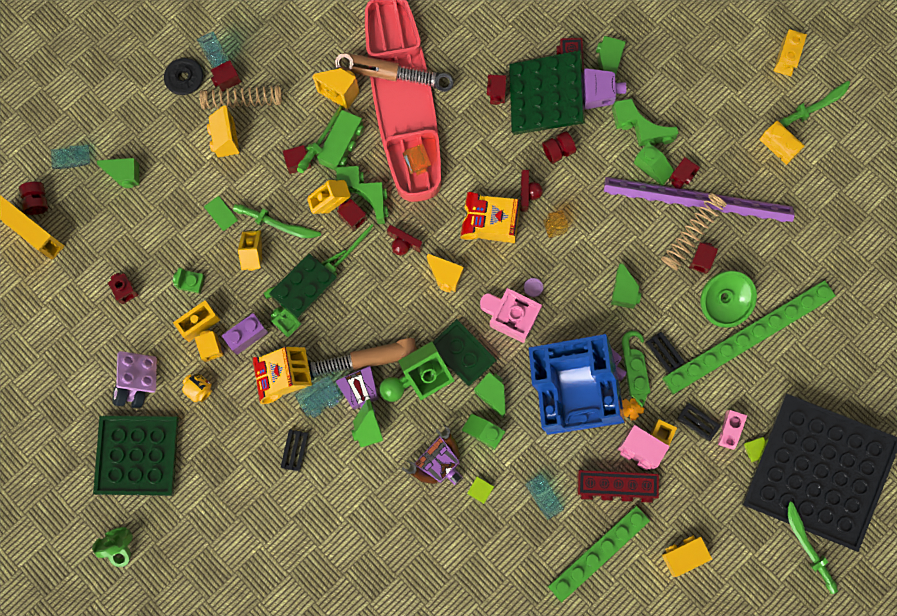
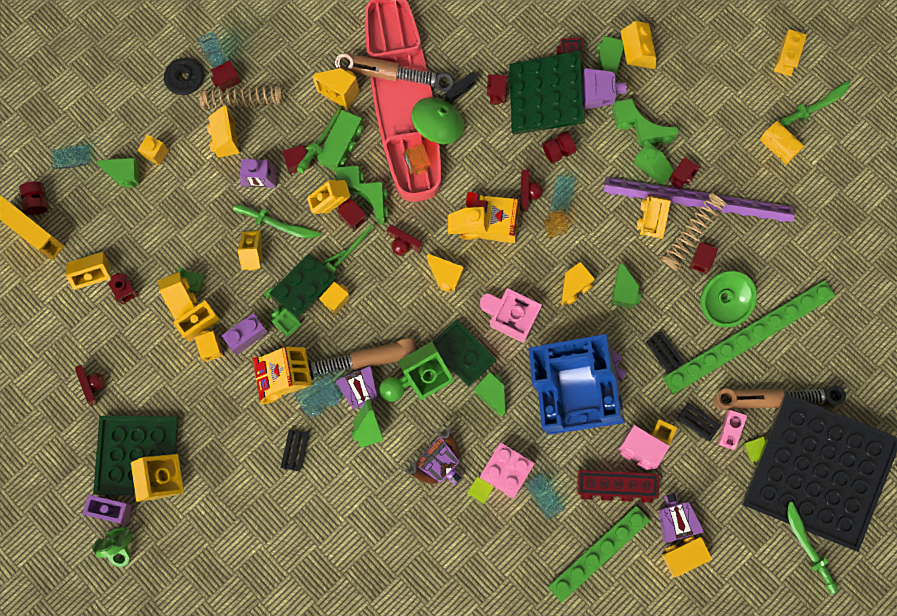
lavender plate [112,351,157,408] -> none
yellow head [182,373,212,402] -> none
bright green sticker [204,196,238,231] -> none
bright green slope [462,413,506,450] -> none
lavender piece [524,278,543,297] -> none
bright green plate [622,331,650,407] -> none
light orange plant [622,398,644,421] -> none
none -> yellow brick [66,252,111,290]
none -> dark red tile [75,365,105,406]
none -> medium lavender brick [82,495,133,524]
none -> yellow slope [131,454,184,502]
none -> yellow brick [138,135,169,166]
none -> yellow brick [158,272,198,320]
none -> medium lavender torso [240,159,277,188]
none -> yellow brick [319,282,350,315]
none -> bright green dish [411,97,465,144]
none -> black tile [445,71,477,104]
none -> yellow slope [448,207,486,234]
none -> bright pink brick [480,442,535,499]
none -> clear light blue slope [550,175,575,215]
none -> yellow slope [561,262,595,306]
none -> yellow slope [620,21,656,69]
none -> yellow hinge [637,195,671,239]
none -> torso [659,493,703,543]
none -> medium nougat piece [713,385,846,410]

